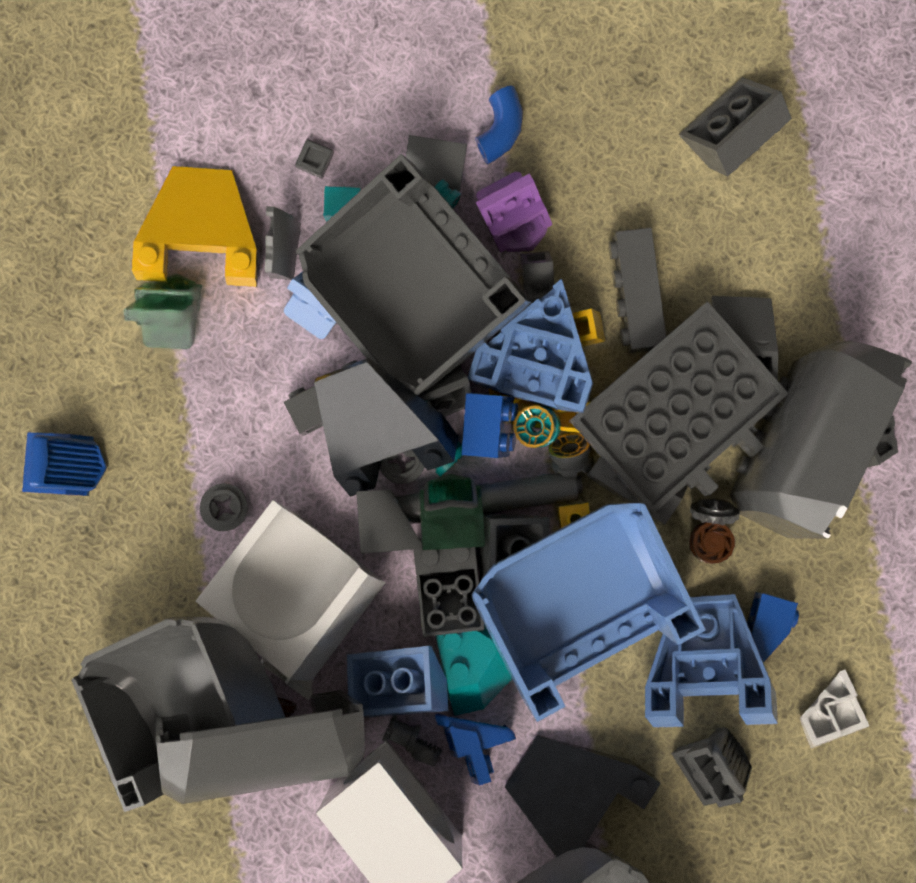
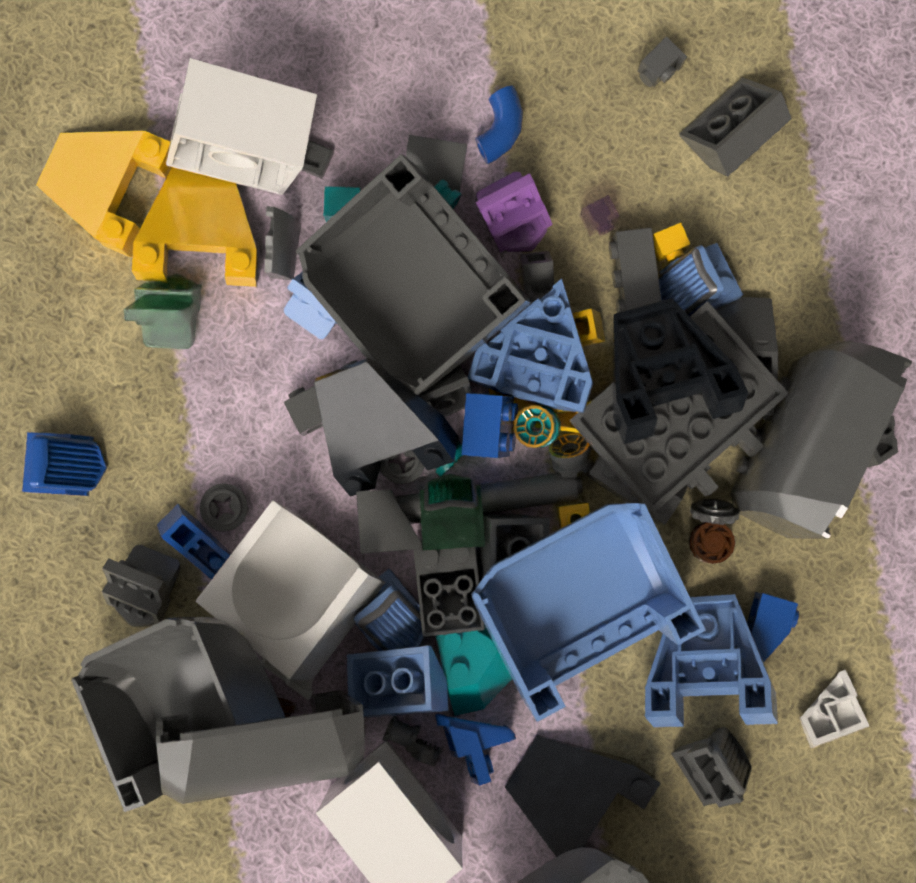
none -> yellow wedge [36,131,172,257]
none -> dark grey piece [102,545,181,627]
none -> blue slope [157,504,231,580]
none -> white piece [166,58,317,195]
none -> medium blue piece [354,569,424,651]
none -> plate [579,195,620,236]
none -> black wedge [613,298,749,444]
none -> dark grey brick [638,36,687,87]
none -> yellow plate [653,223,690,263]
none -> medium blue piece [658,243,743,317]

